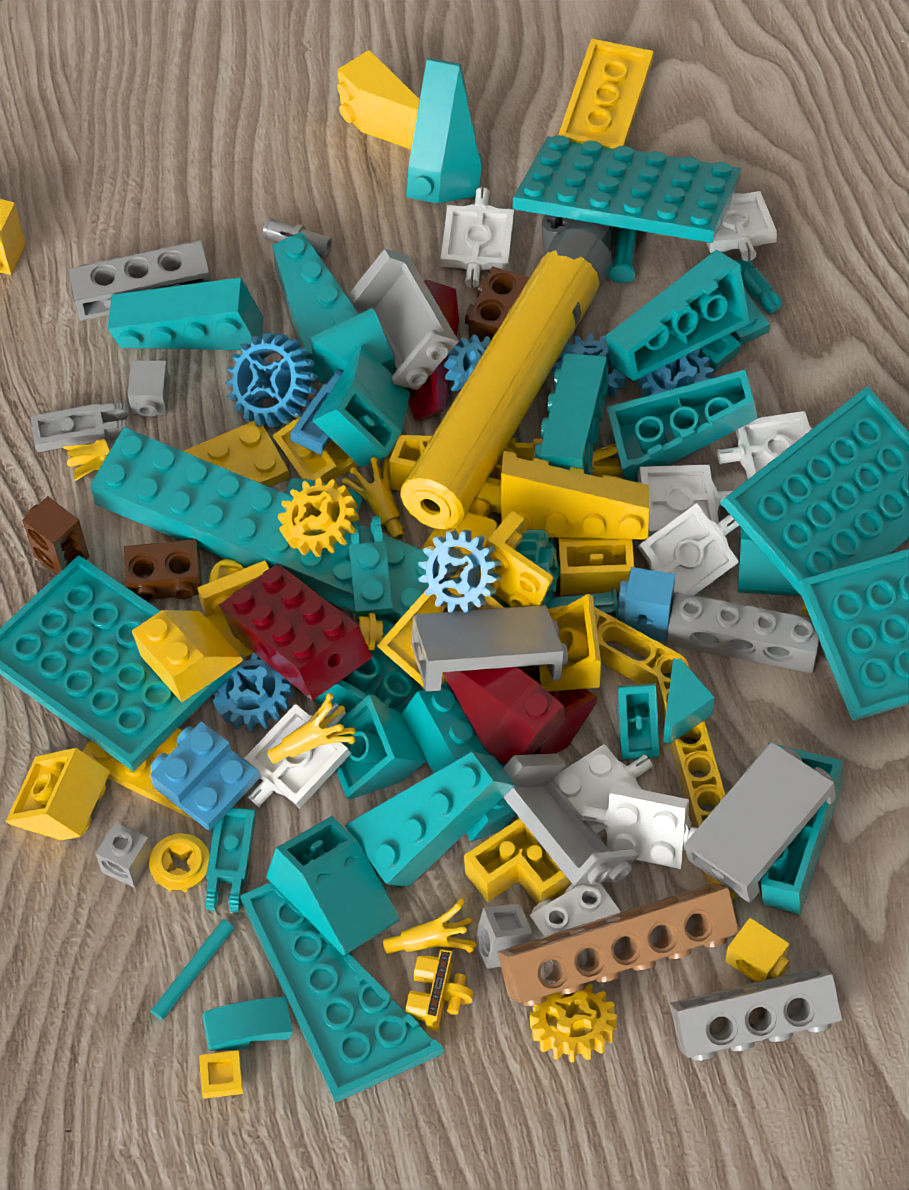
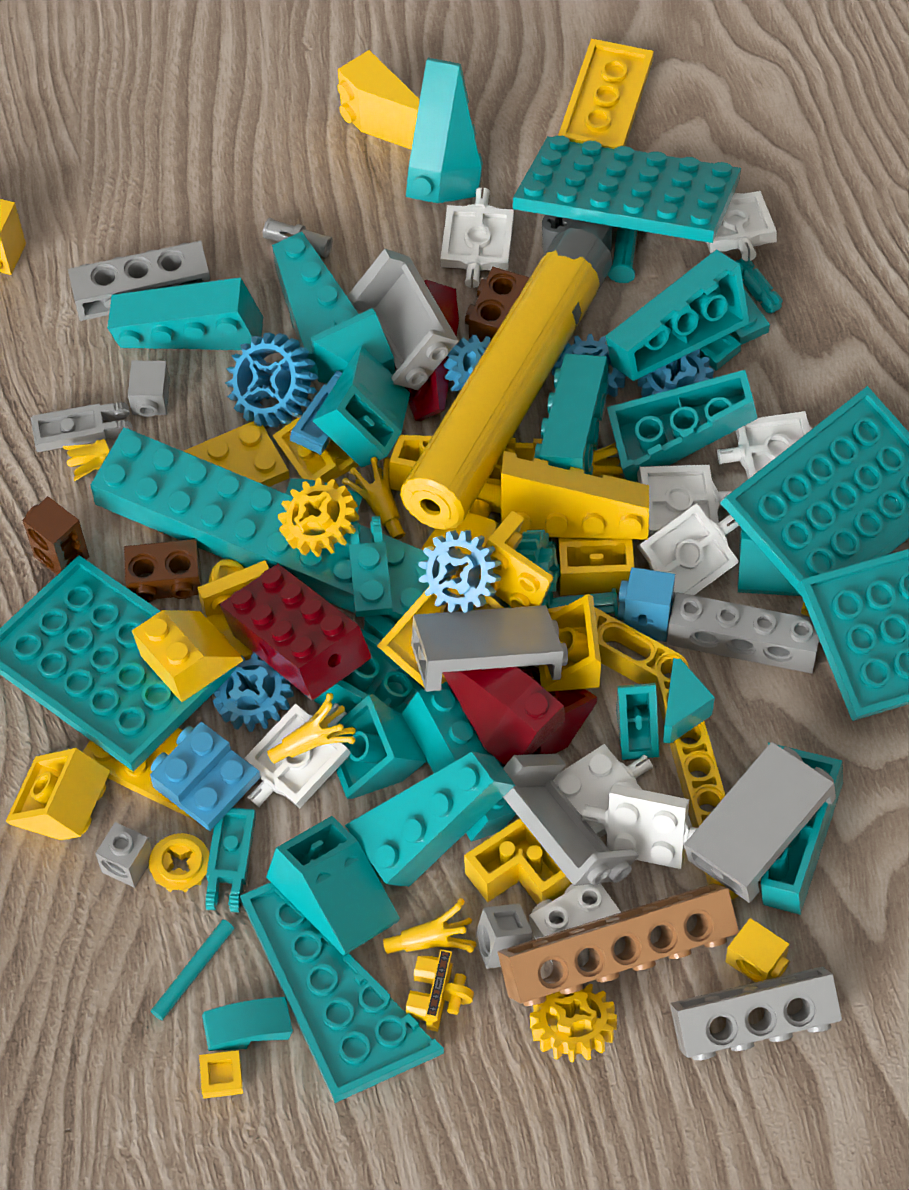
yellow plate [358,613,383,650] -> none

